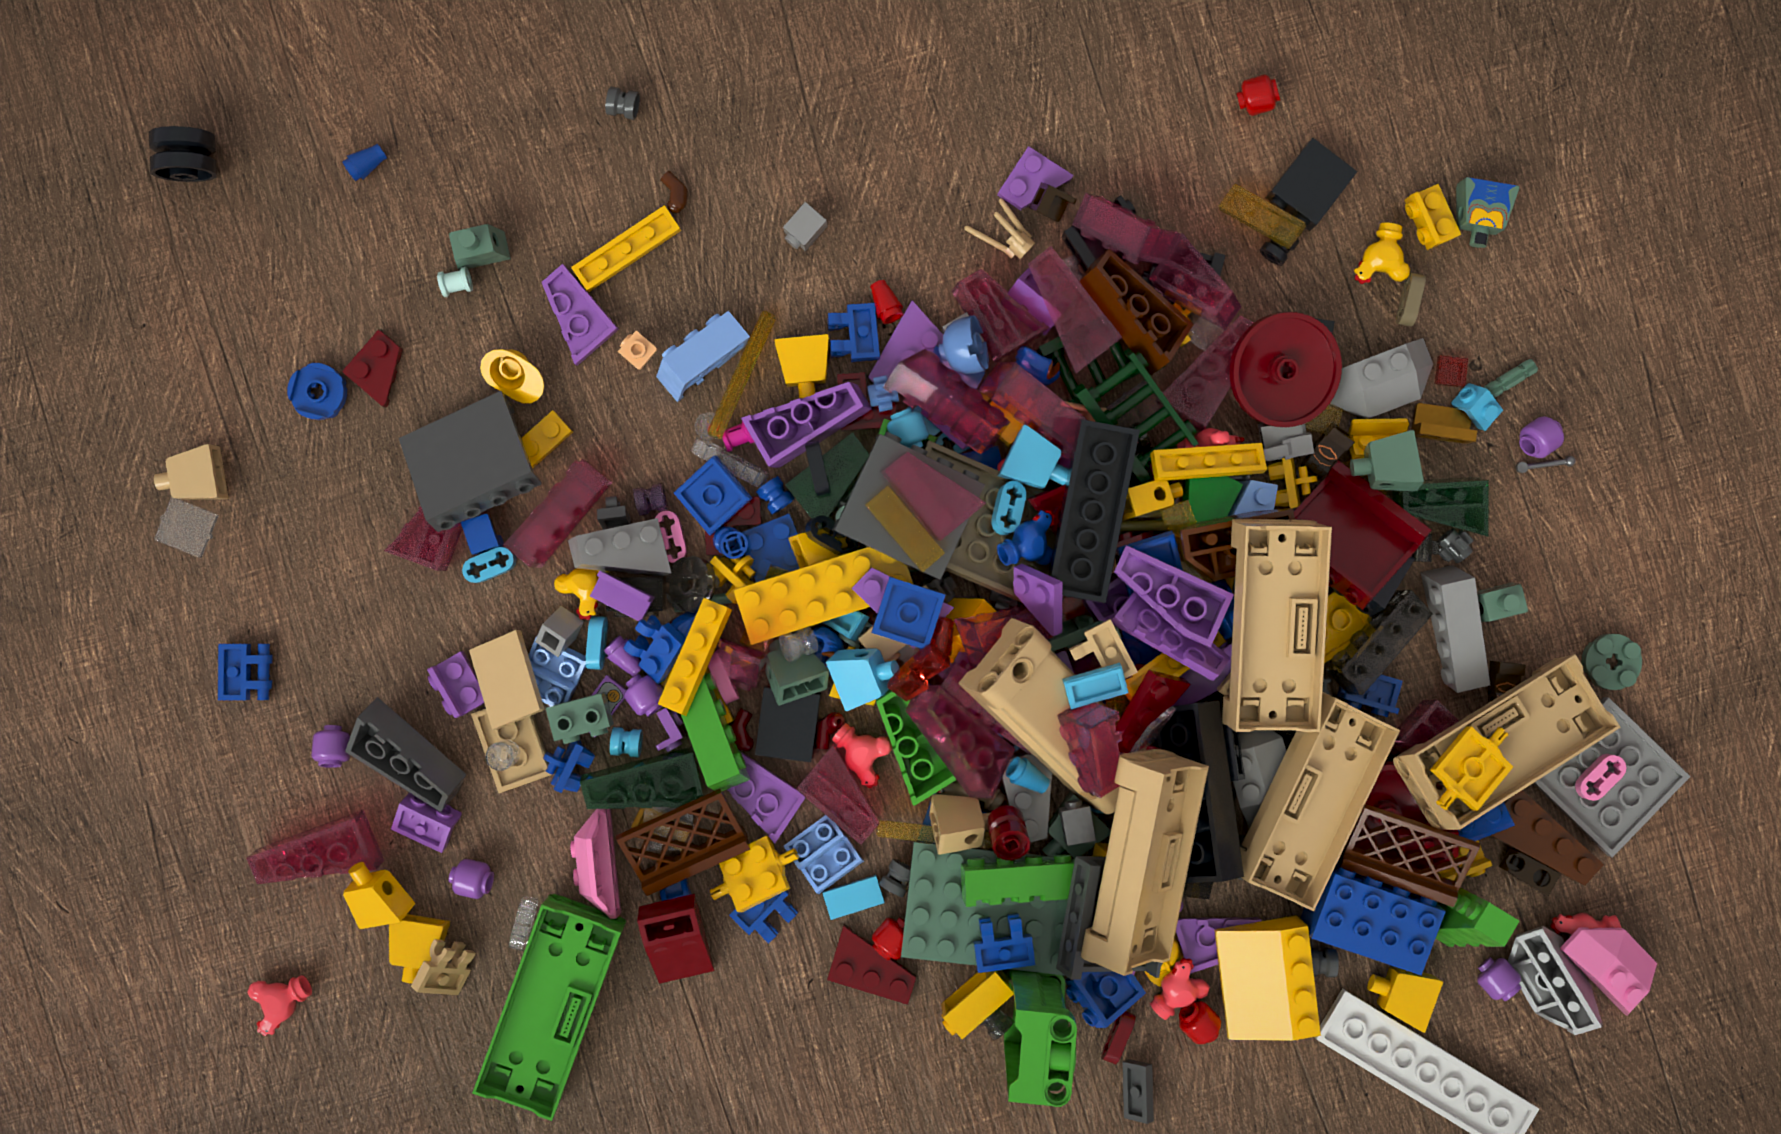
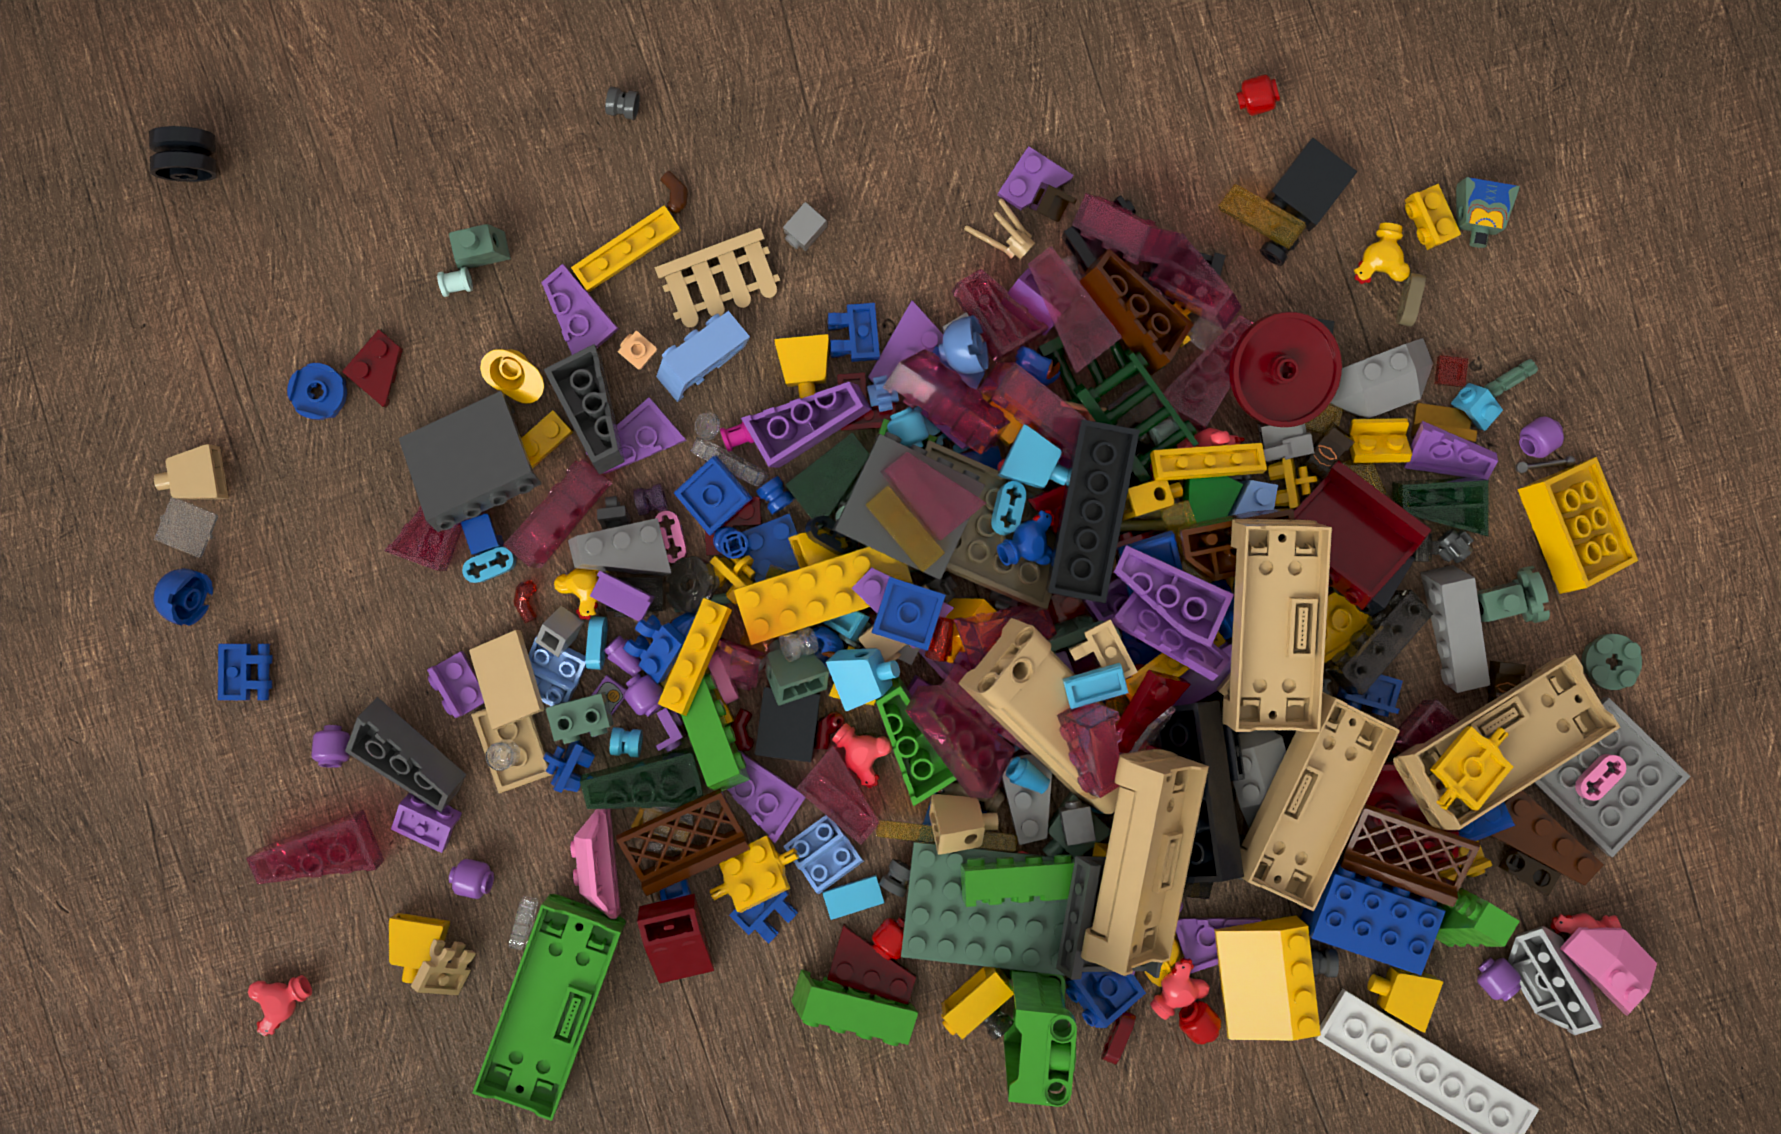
blue cone [342,144,387,182] -> none
yellow torso [343,862,415,929] -> none
clear yellow axle [707,311,775,439] -> none
black beam [805,440,831,496] -> none
red cone [870,280,903,324] -> none
clear red slope [887,643,951,702] -> none
blue plate [973,913,1036,973] -> none
dark red wheel [987,805,1030,861] -> none
medium lavender wing [1013,564,1063,636] -> none
dark grey plate [1122,1059,1154,1124] -> none
sand green torso [1350,430,1424,491] -> none
none -> blue cylinder [153,568,213,626]
none -> clear red arm [513,580,537,624]
none -> dark grey wedge [544,344,625,475]
none -> medium lavender wing [585,398,687,474]
none -> tan fence [654,228,780,327]
none -> bright green wedge [791,969,918,1046]
none -> light aqua bush [1148,416,1179,446]
none -> medium lavender wing [1404,421,1498,480]
none -> sand green plate [1512,566,1550,623]
none -> yellow slope [1517,457,1638,594]

